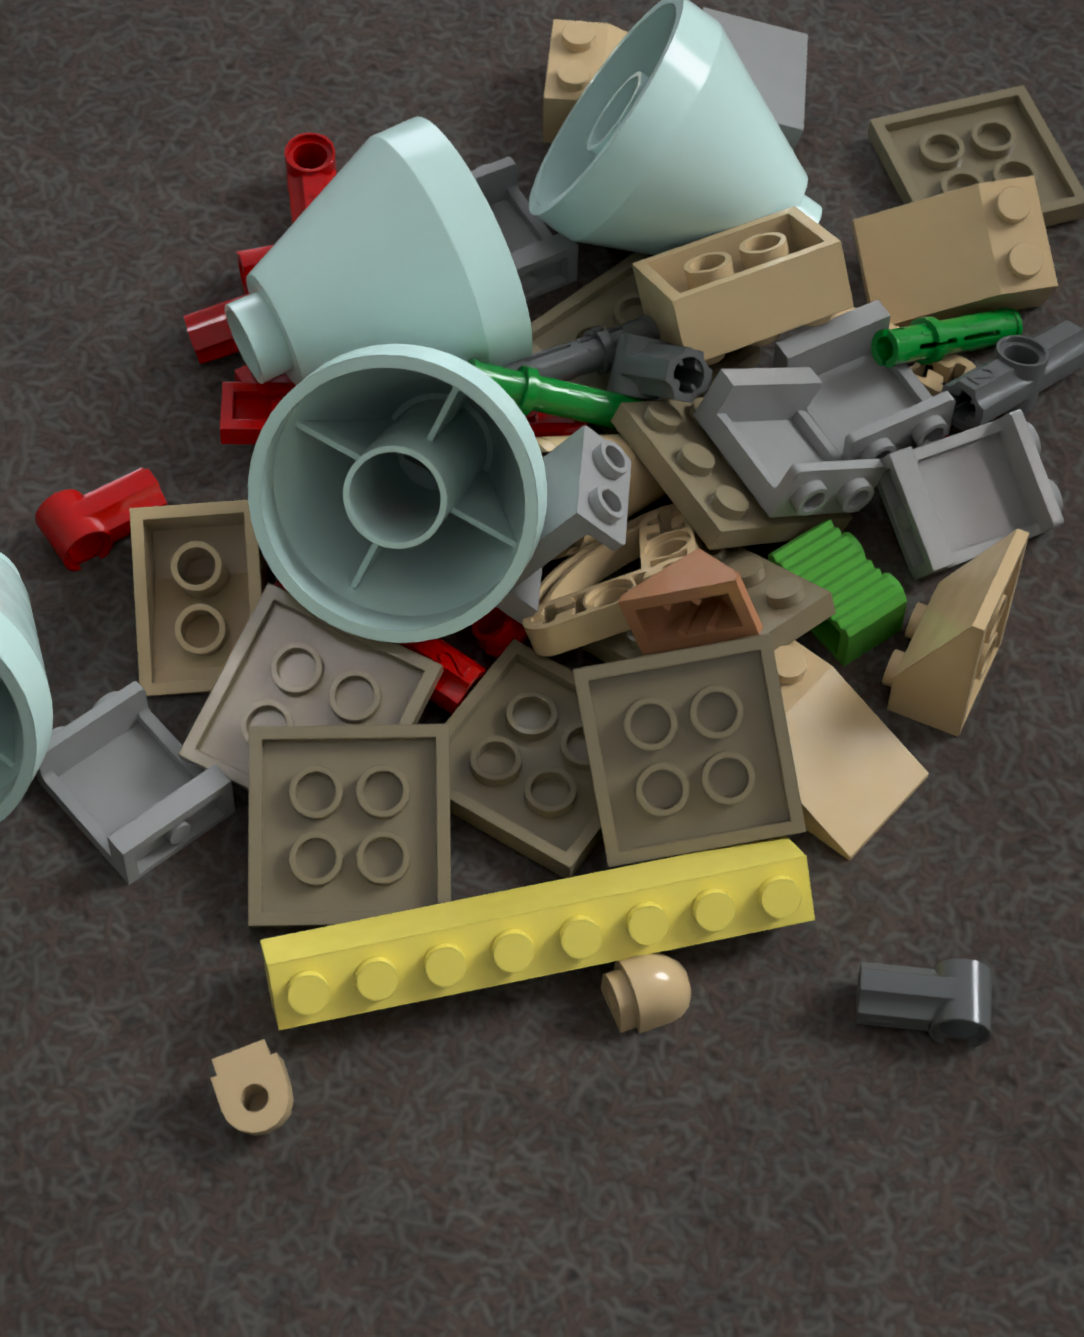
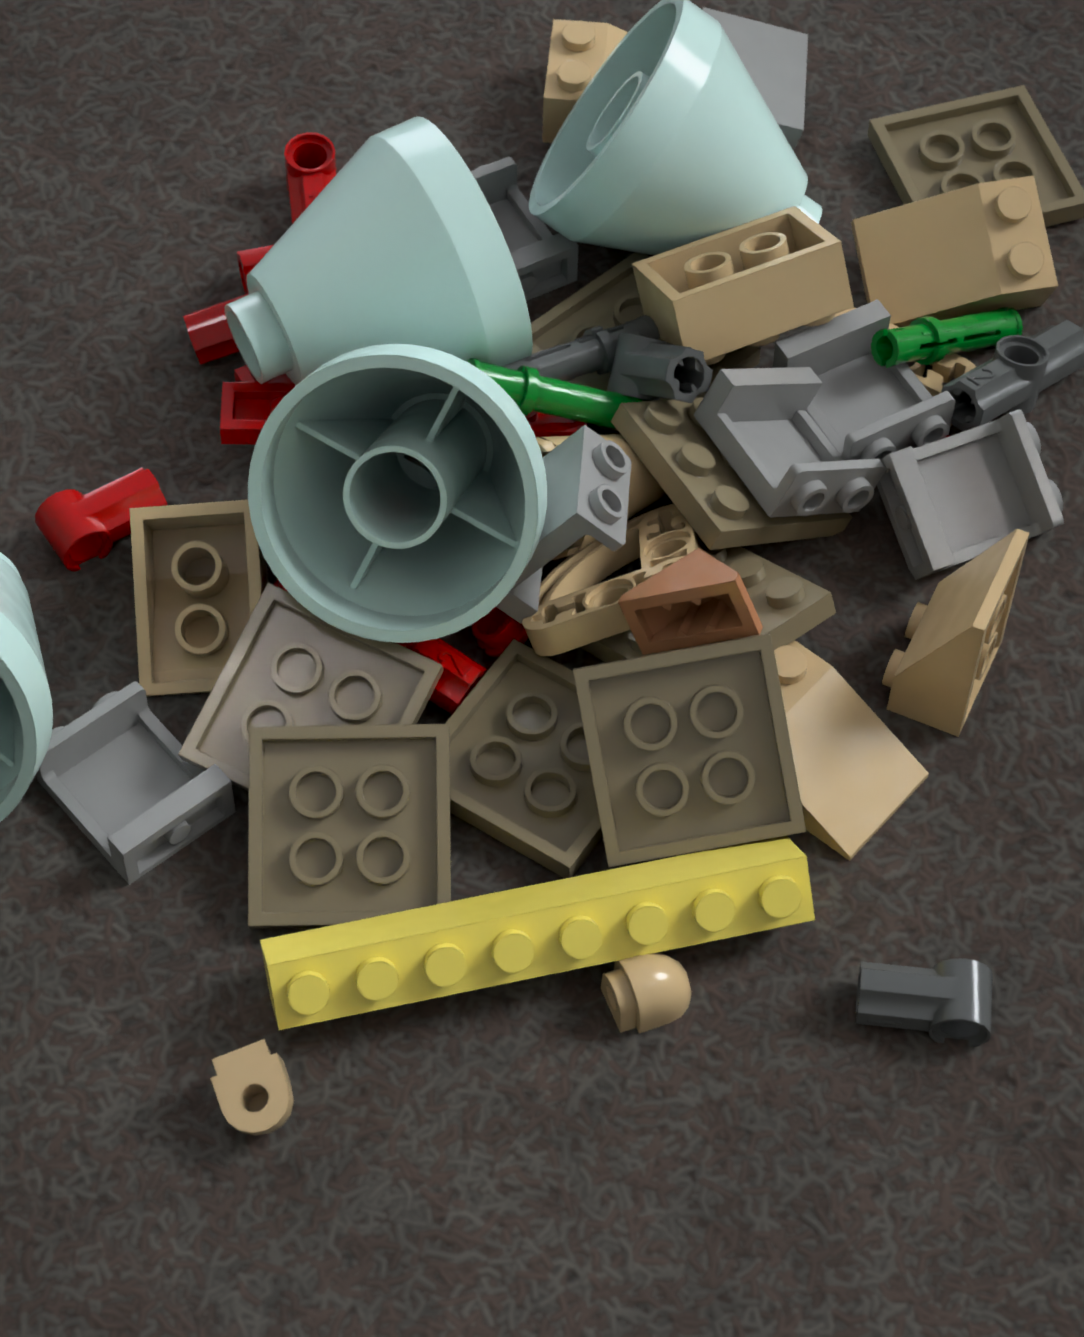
bright green brick [768,519,907,666] -> none

